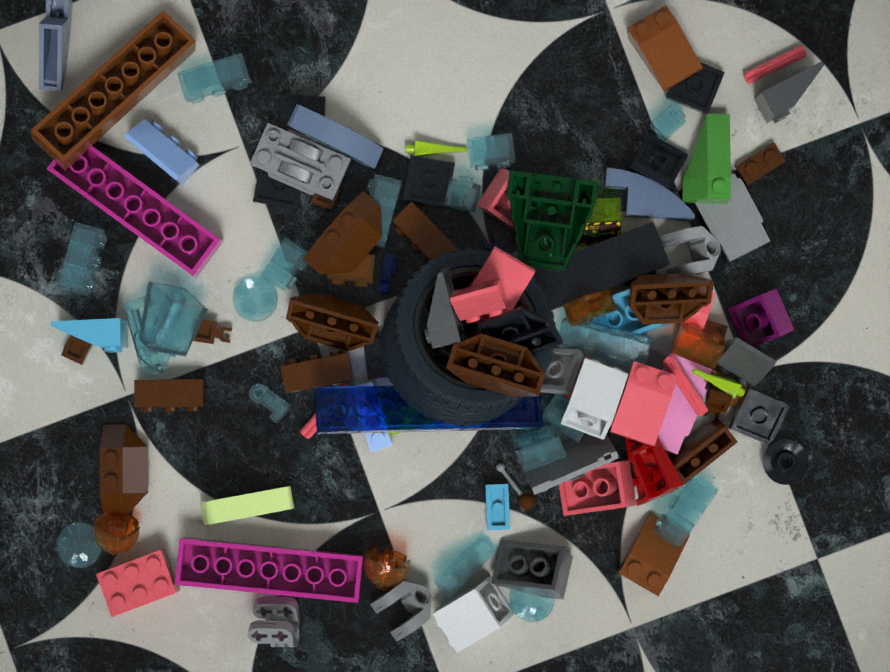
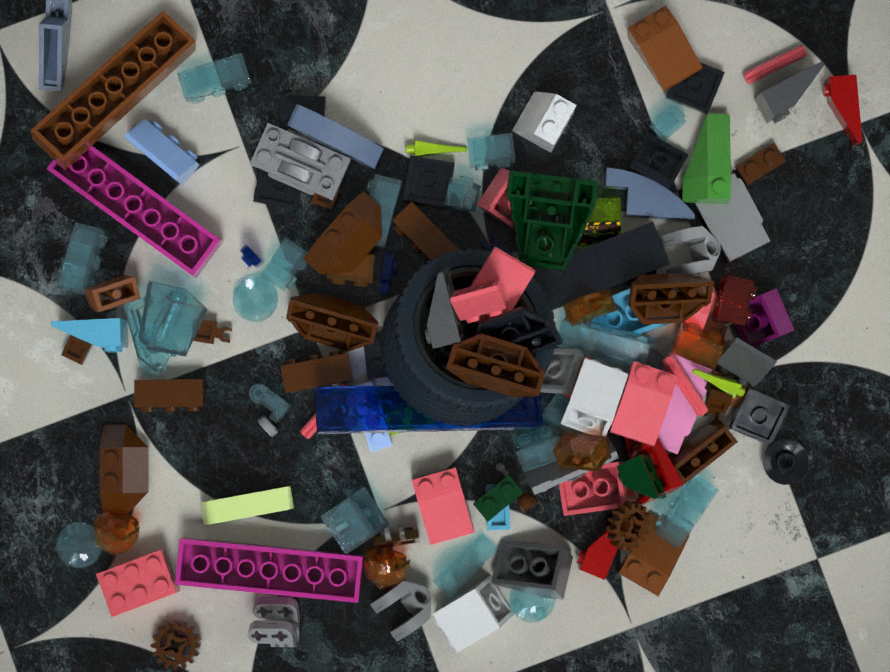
none -> dark orange brick [84,275,141,312]
none -> reddish brown gear [151,620,201,670]
none -> clear blue plate [240,244,264,268]
none -> light grey tile [257,416,278,438]
none -> clear light blue slope [320,486,390,554]
none -> dark brown hinge [373,524,420,550]
none -> coral slope [412,467,474,545]
none -> dark green brick [473,475,523,522]
none -> white slope [512,92,577,153]
none -> clear orange brick [553,432,611,472]
none -> red slope [576,530,618,580]
none -> reddish brown gear [606,501,651,551]
none -> dark green slope [617,455,667,499]
none -> clear red slope [710,275,757,327]
none -> red slope [822,75,863,145]

